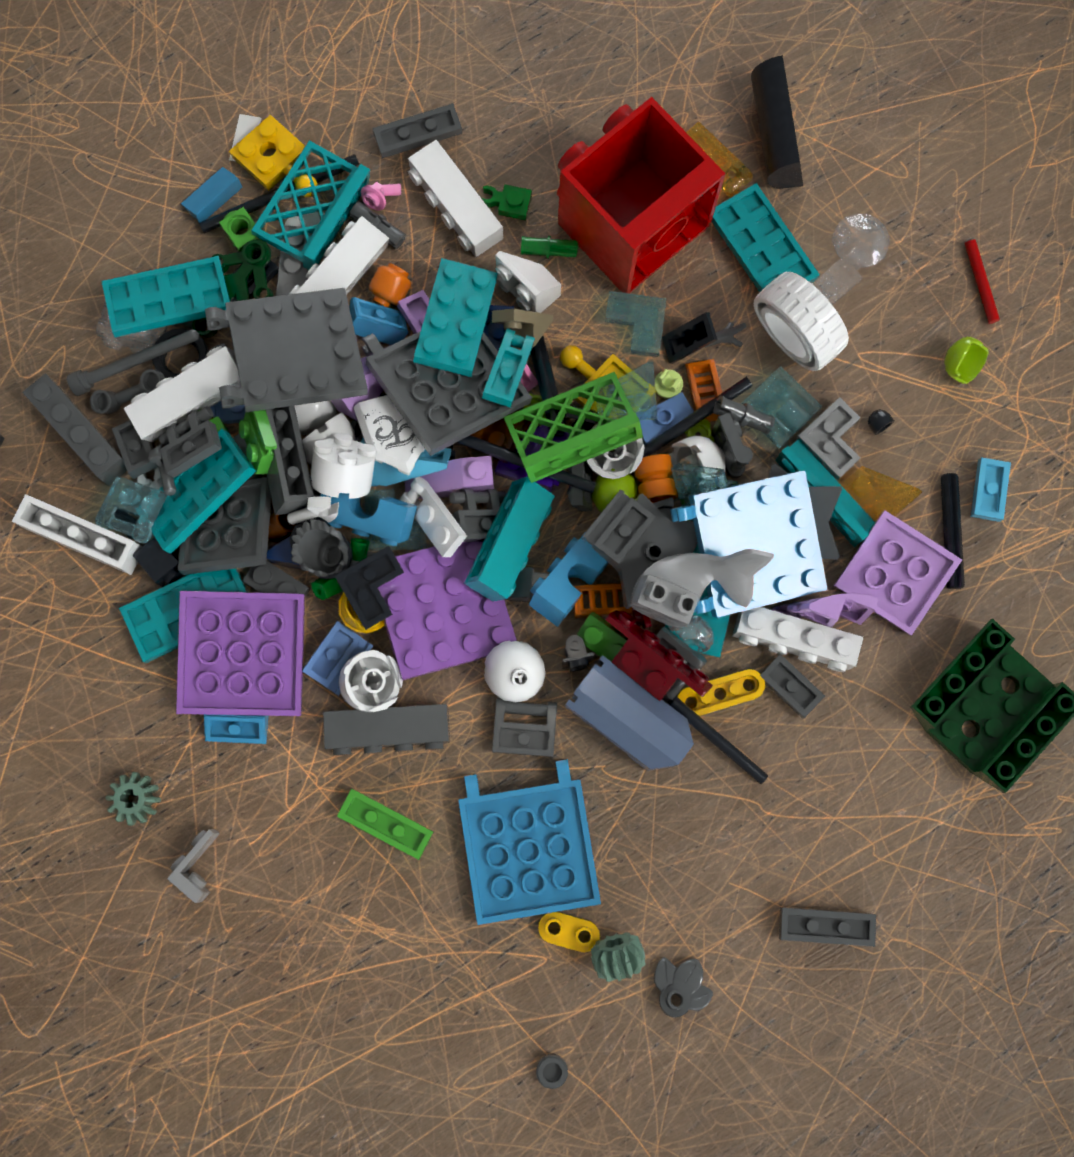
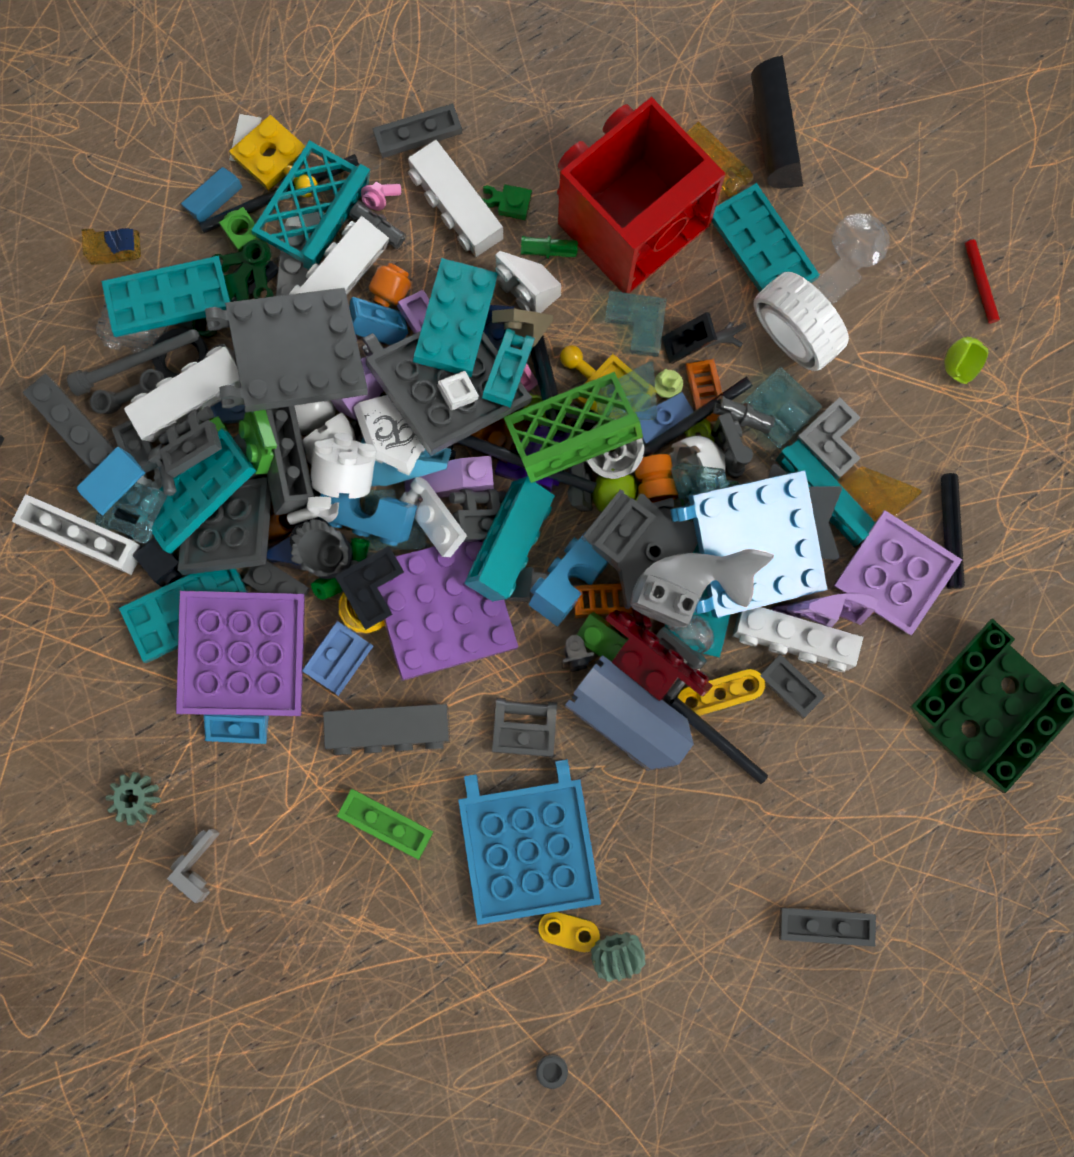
white cylinder [339,650,403,712] -> none
white cylinder [484,641,546,703] -> none
dark grey plate [654,957,713,1018] -> none
black hinge [868,409,895,435] -> none
medium azure plate [971,457,1011,522] -> none
none -> dark azure slope [77,447,145,515]
none -> clear yellow leg [82,228,141,265]
none -> white tile [437,371,479,410]

